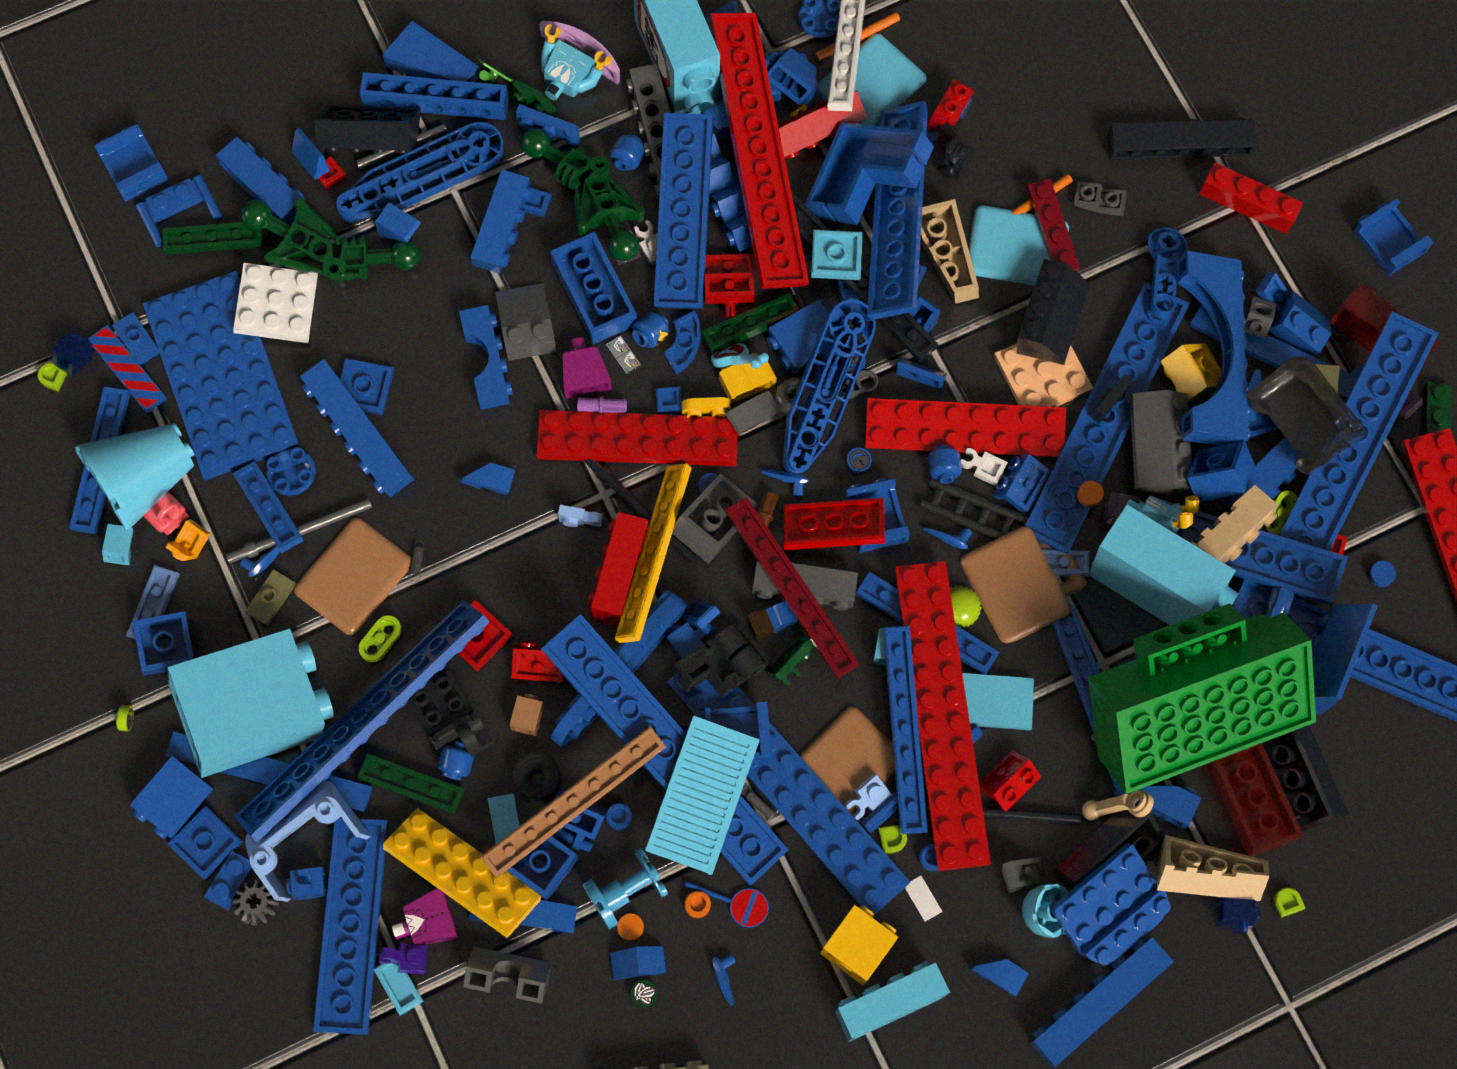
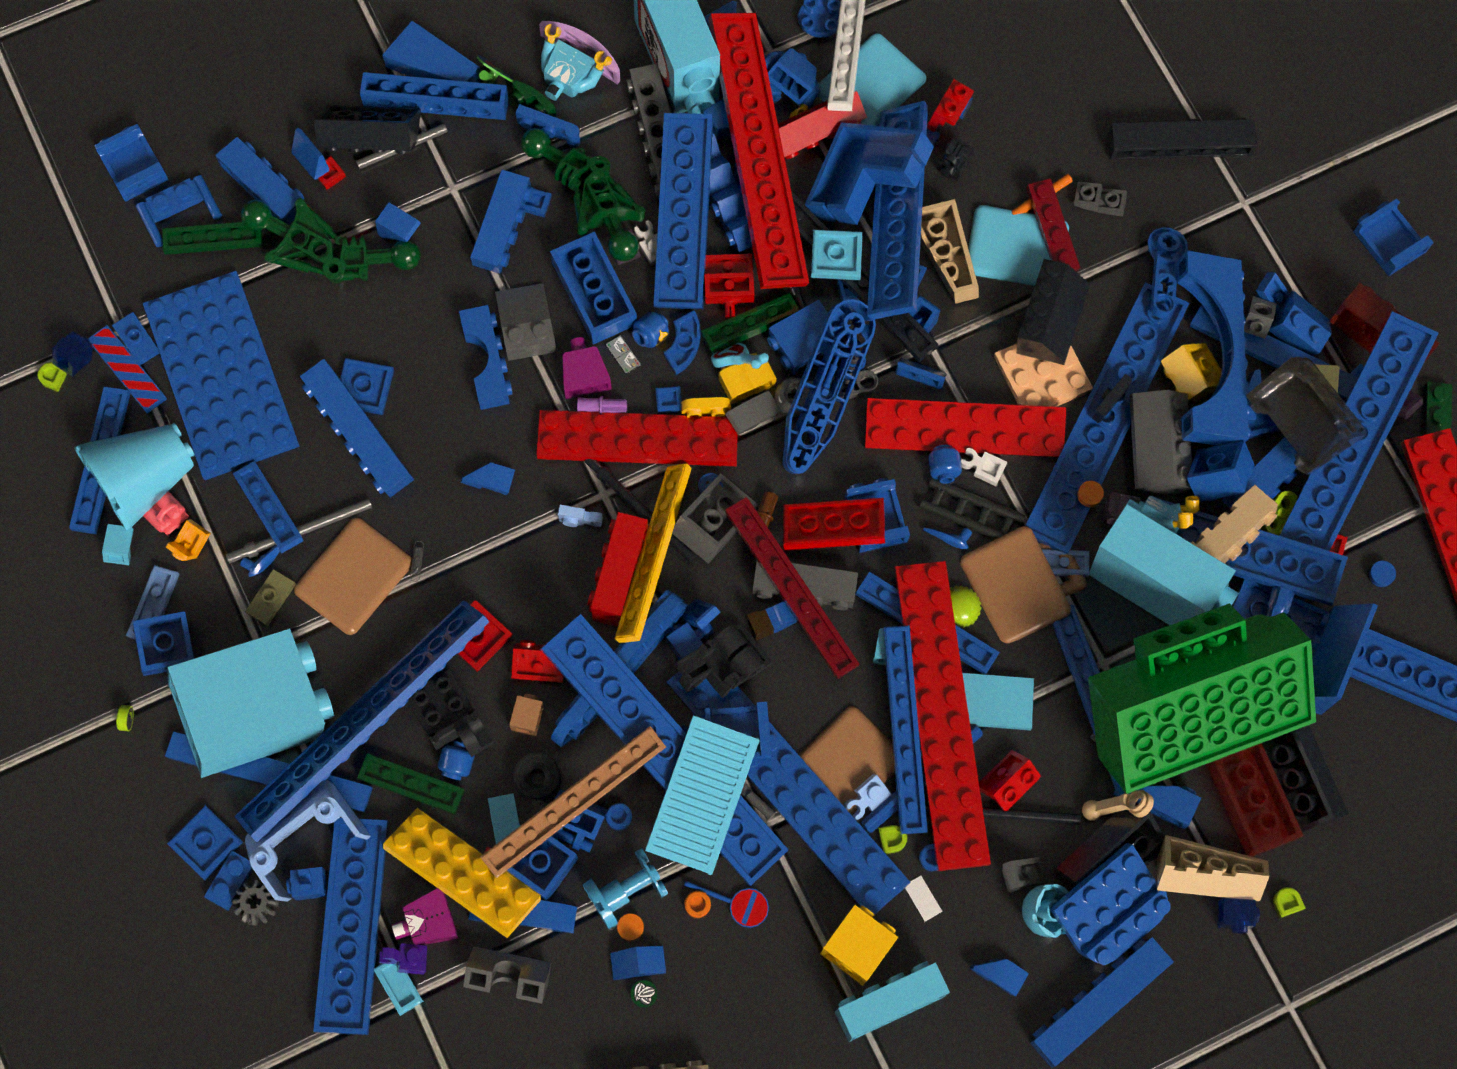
blue panel [130,756,214,839] -> none
white plate [233,263,318,343] -> none
blue dish [266,447,316,496] -> none
blue beam [336,122,504,222] -> none
lime plate [359,616,402,663] -> none
blue head [610,134,645,171] -> none
blue bar [713,954,735,1006] -> none
blue bar [762,469,808,496] -> none
dark green plate [765,635,815,686] -> none
orange bar [815,12,900,62] -> none
tile [846,448,872,474] -> none
blue bracket [994,454,1050,513] -> none
red brick [1199,163,1303,234] -> none

